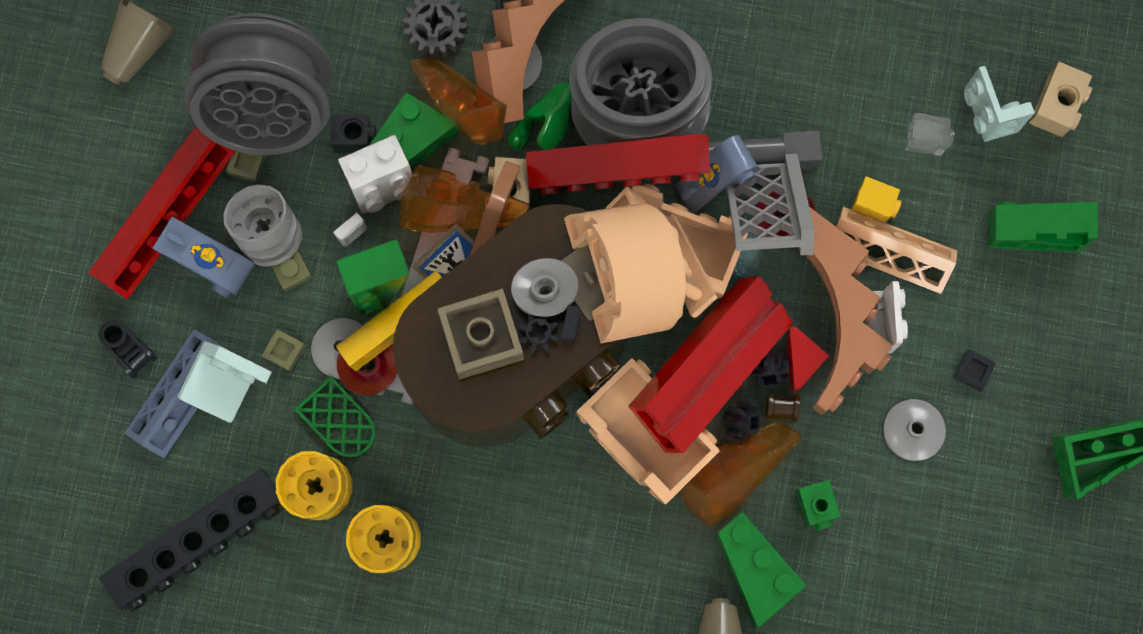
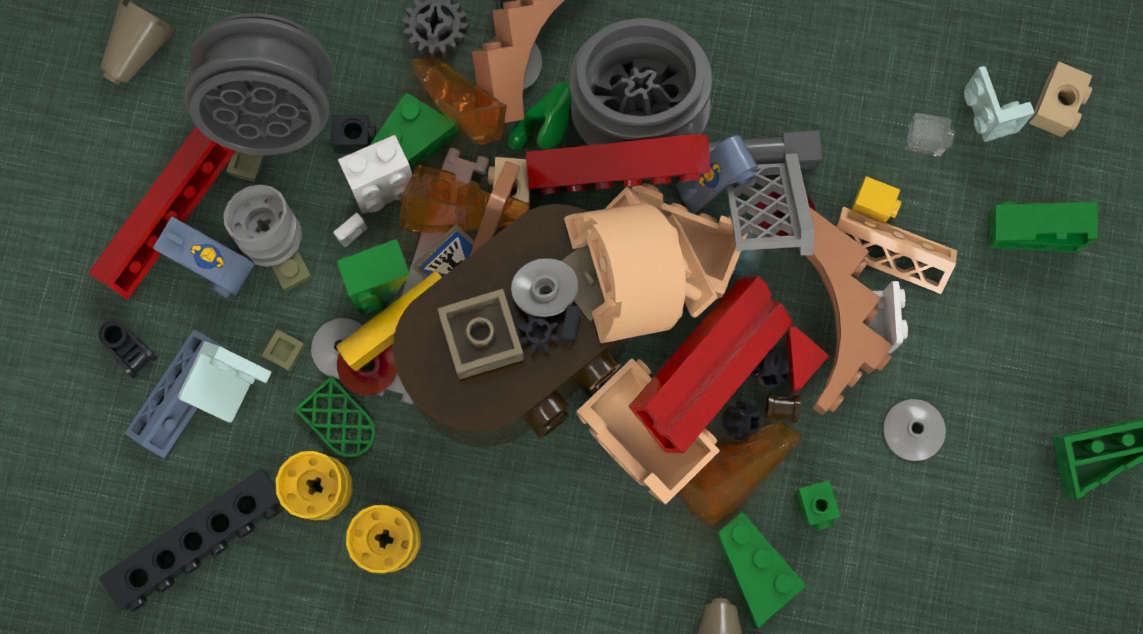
black tile [953,349,996,392] -> none

